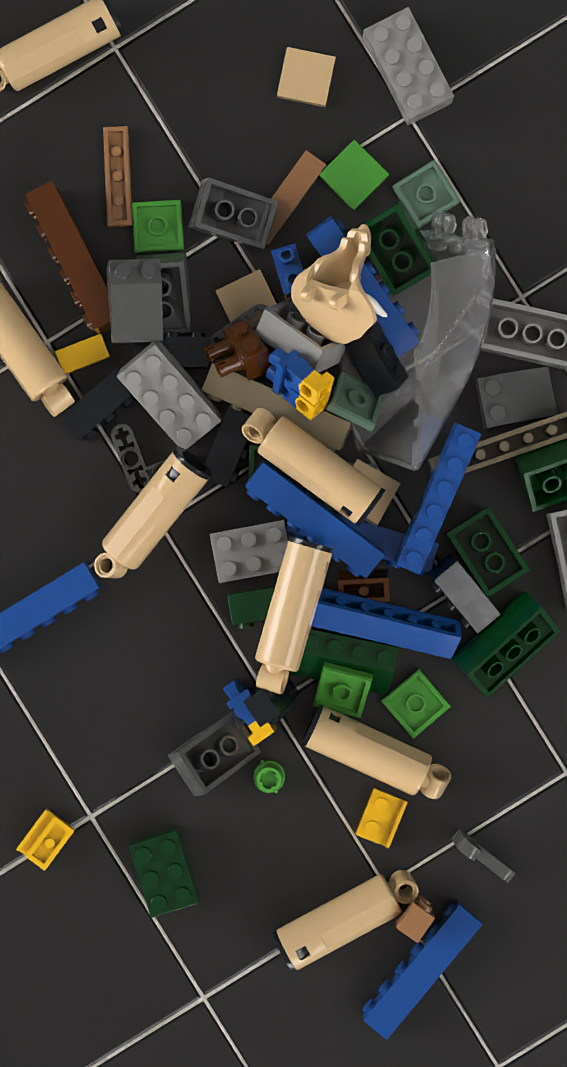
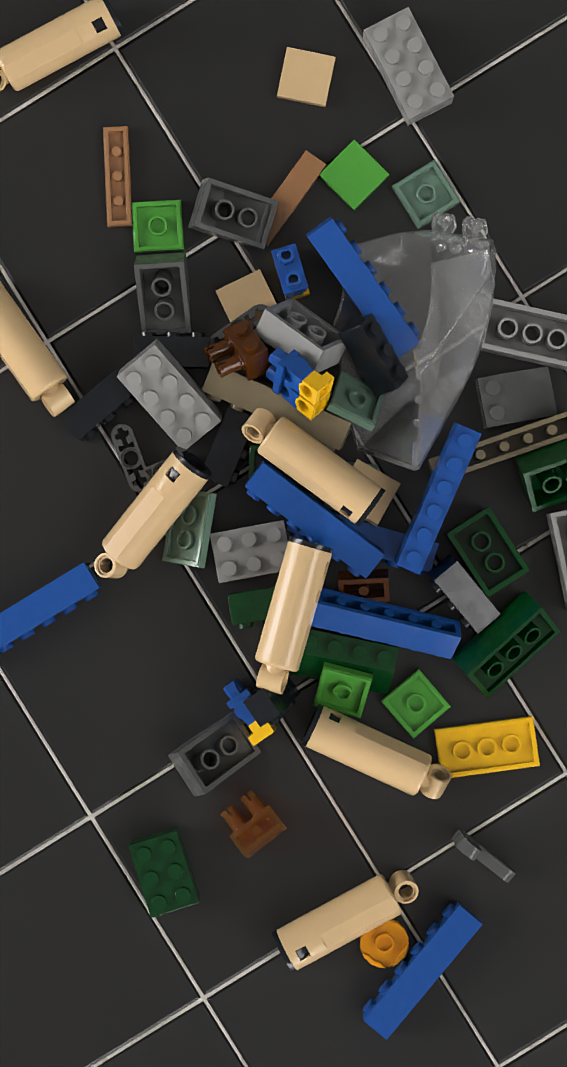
yellow plate [16,808,76,871] -> none
reddish brown brick [24,180,111,334] -> none
yellow tile [55,334,111,375] -> none
dark grey slope [106,259,163,343] -> none
bright green piece [253,760,285,793] -> none
tan animal [291,224,387,344] -> none
yellow plate [355,788,408,848] -> none
dark green brick [357,200,440,296] -> none
medium nougat brick [394,895,435,943] -> none
none -> sand green tile [162,491,217,568]
none -> clear orange brick [221,790,287,859]
none -> light orange tile [360,919,409,968]
none -> yellow tile [434,716,540,778]

